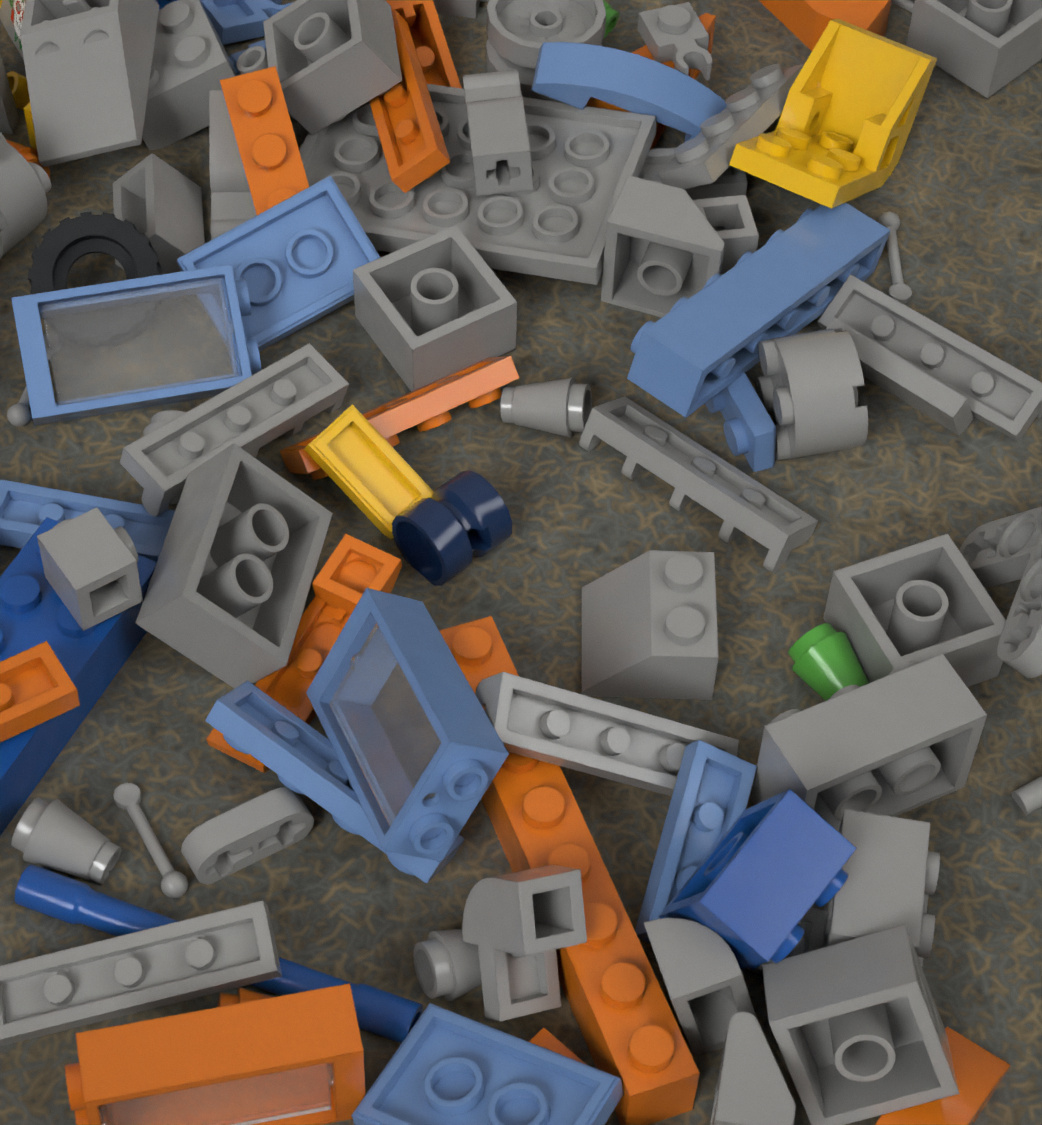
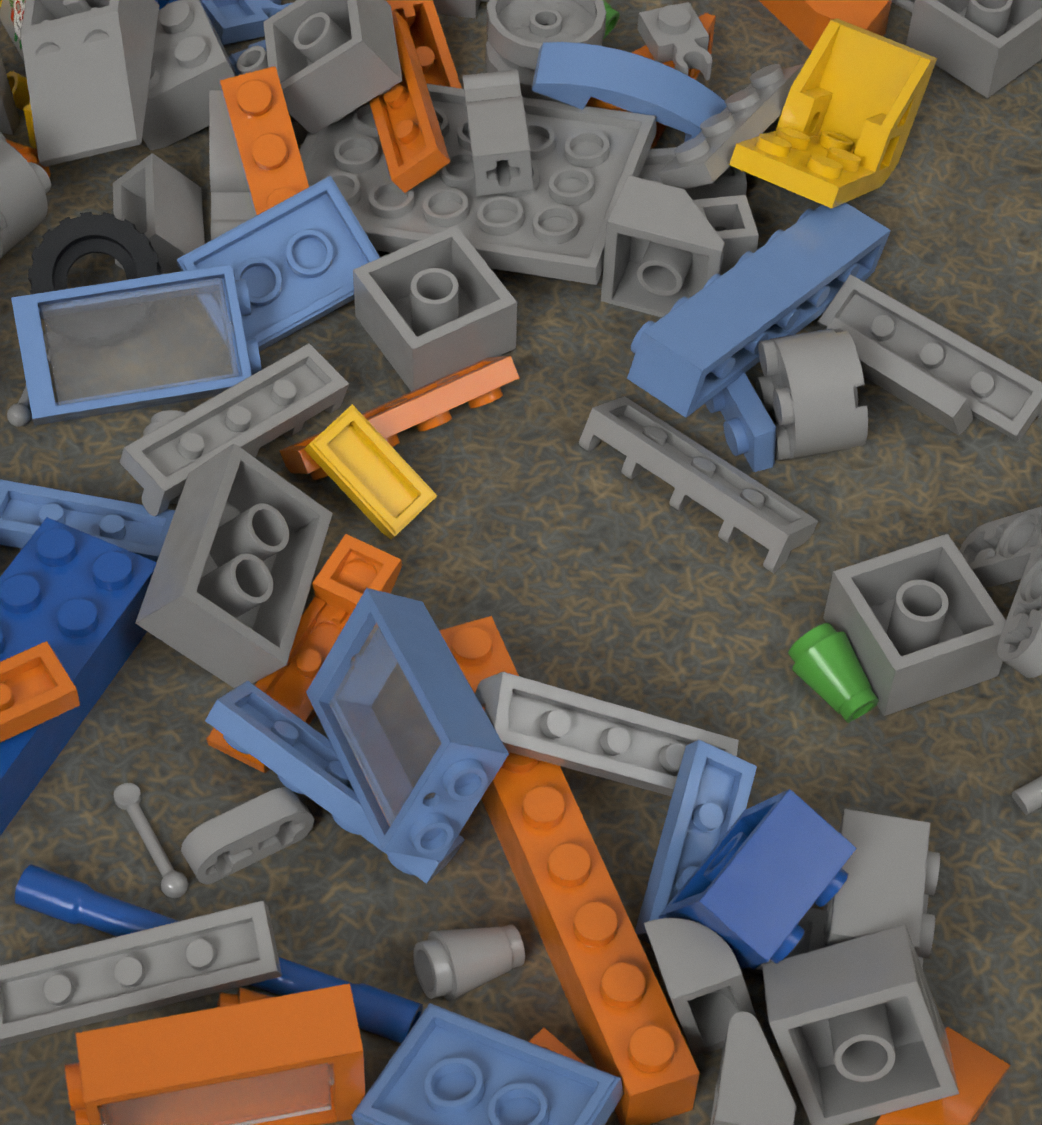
light grey cone [11,797,122,885] -> none
light grey brick [37,507,143,631] -> none
dark blue wheel [392,470,513,586] -> none
light grey brick [462,865,587,1022] -> none
light grey cone [501,377,592,438] -> none
light grey slope [581,550,719,700] -> none
light grey brick [751,653,987,832] -> none
light grey hinge [878,211,912,304] -> none

